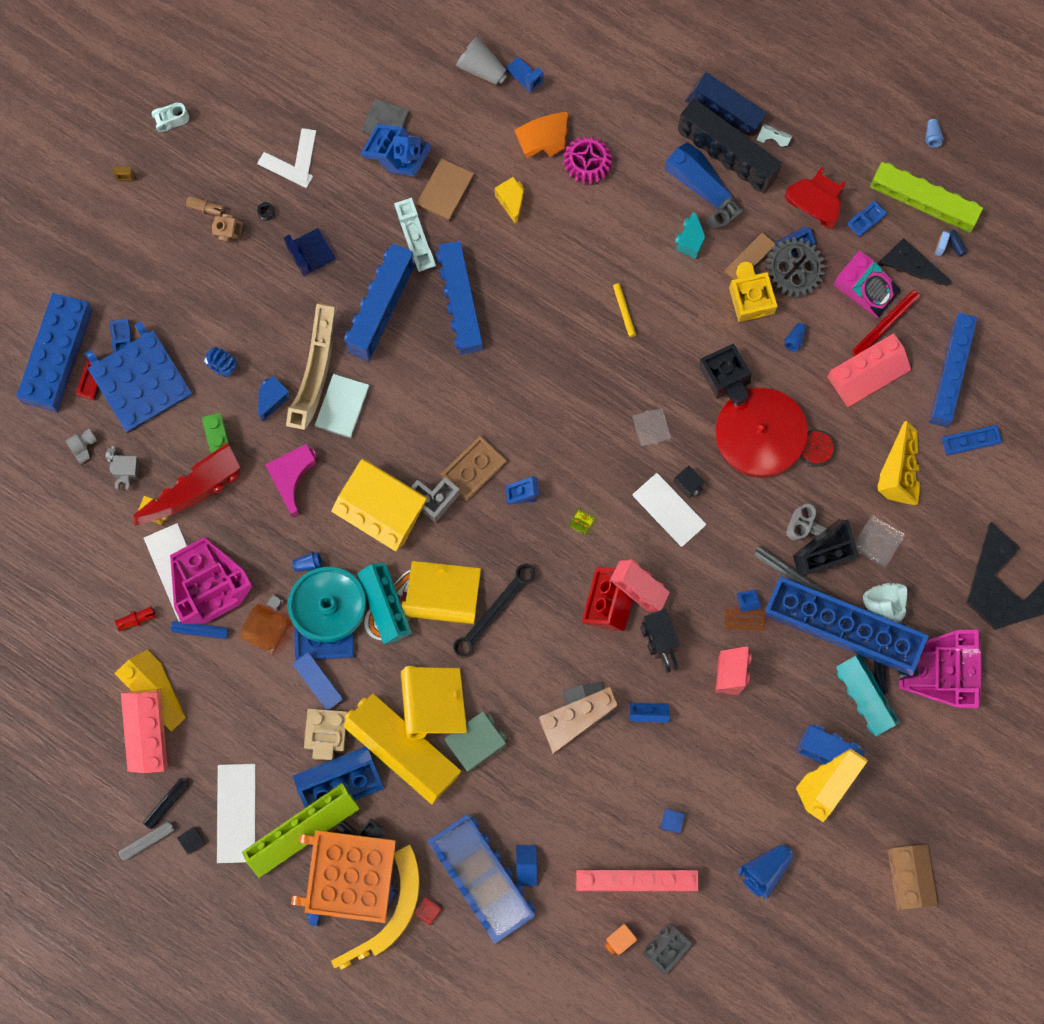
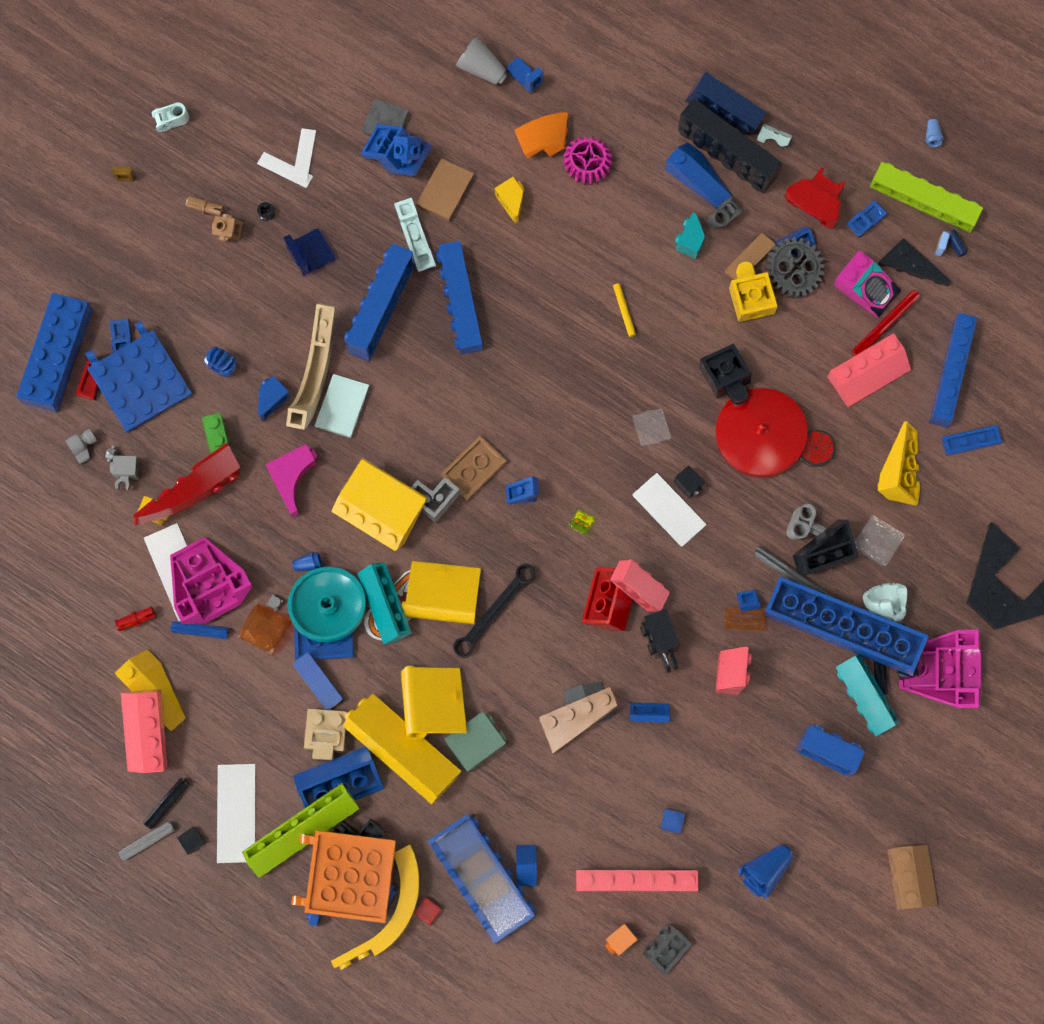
blue cone [784,323,807,351] -> none
yellow wedge [796,749,868,822] -> none

